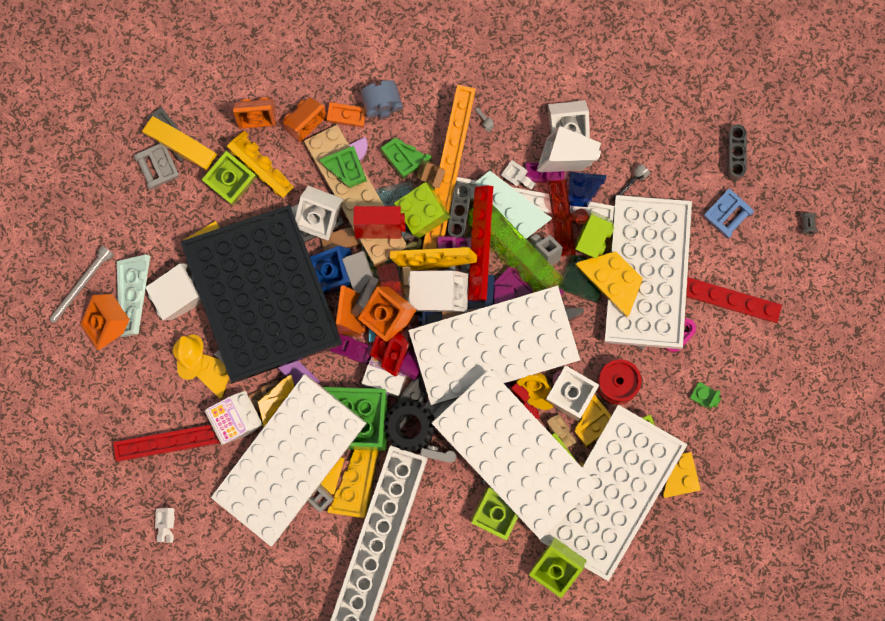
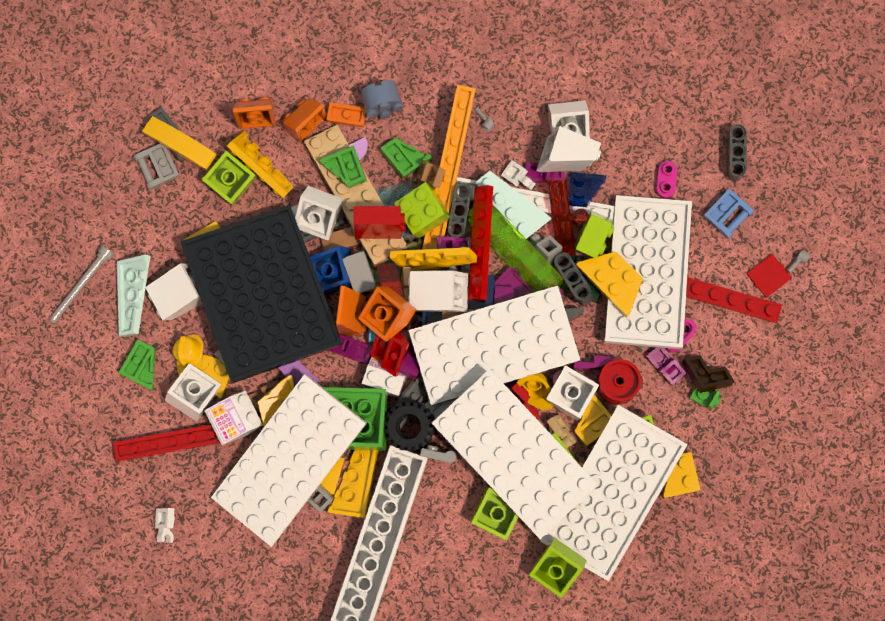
orange slope [81,294,130,350] -> none
flat silver tile [351,277,378,317] -> none
hinge [613,164,650,201] -> none
dark grey bush [800,212,818,235] -> none
none -> bright green wing [119,340,156,391]
none -> white slope [165,363,221,422]
none -> dark grey beam [554,253,593,305]
none -> magenta slope [572,355,614,372]
none -> magenta slope [644,347,686,386]
none -> dark pink plate [656,161,677,199]
none -> dark brown plate [682,355,735,393]
none -> red piece [747,254,792,298]
none -> light grey hand [787,251,810,273]

